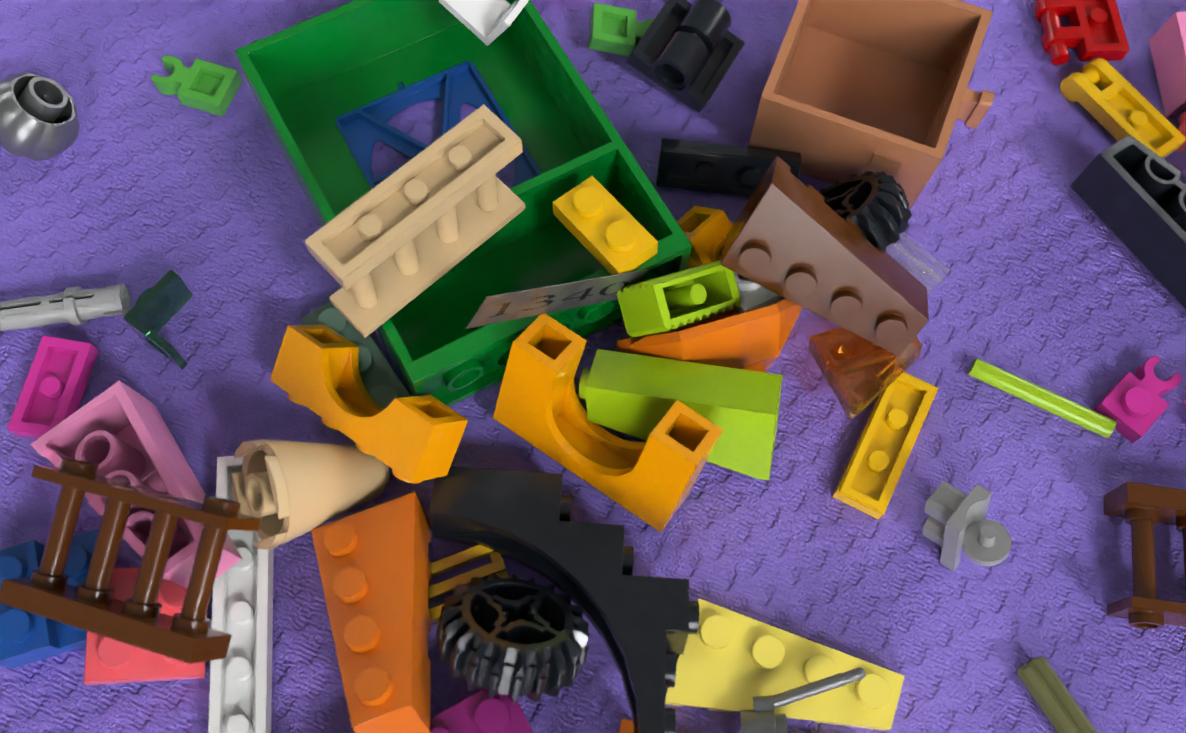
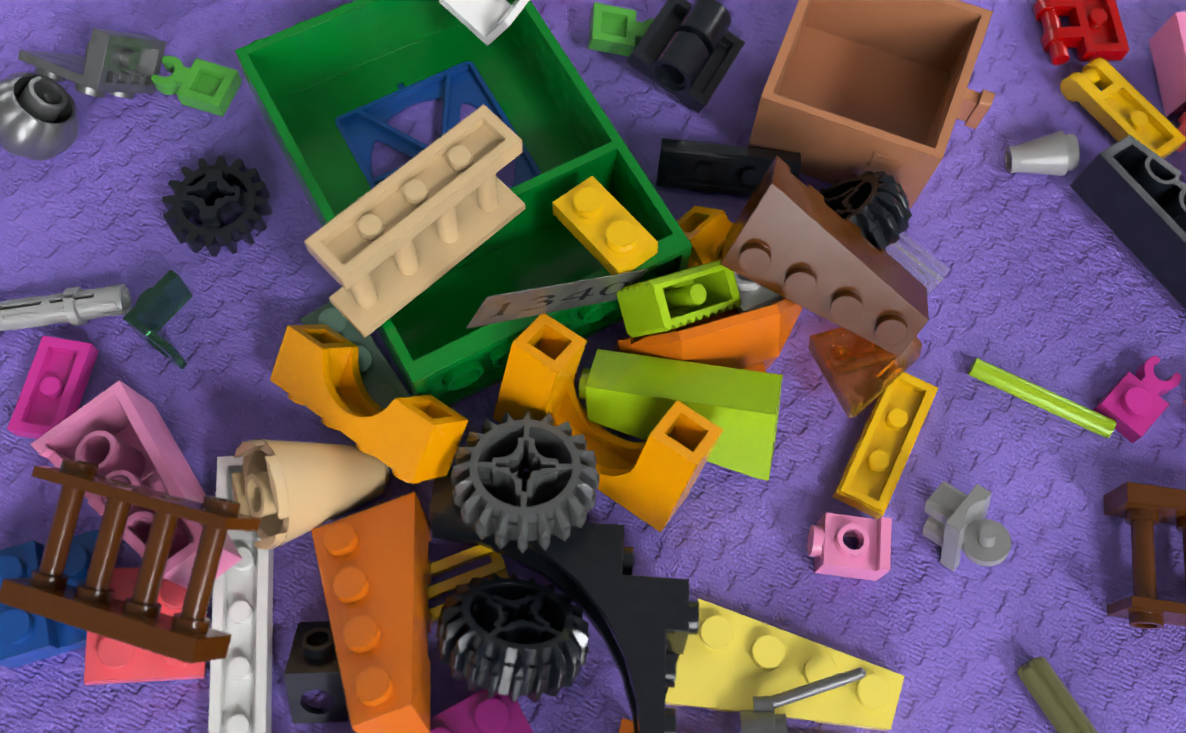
none -> flat silver bracket [18,28,167,99]
none -> black gear [162,155,272,257]
none -> black bracket [284,621,349,724]
none -> dark grey gear [451,409,599,553]
none -> bright pink brick [807,512,892,581]
none -> light grey cone [1005,130,1080,176]

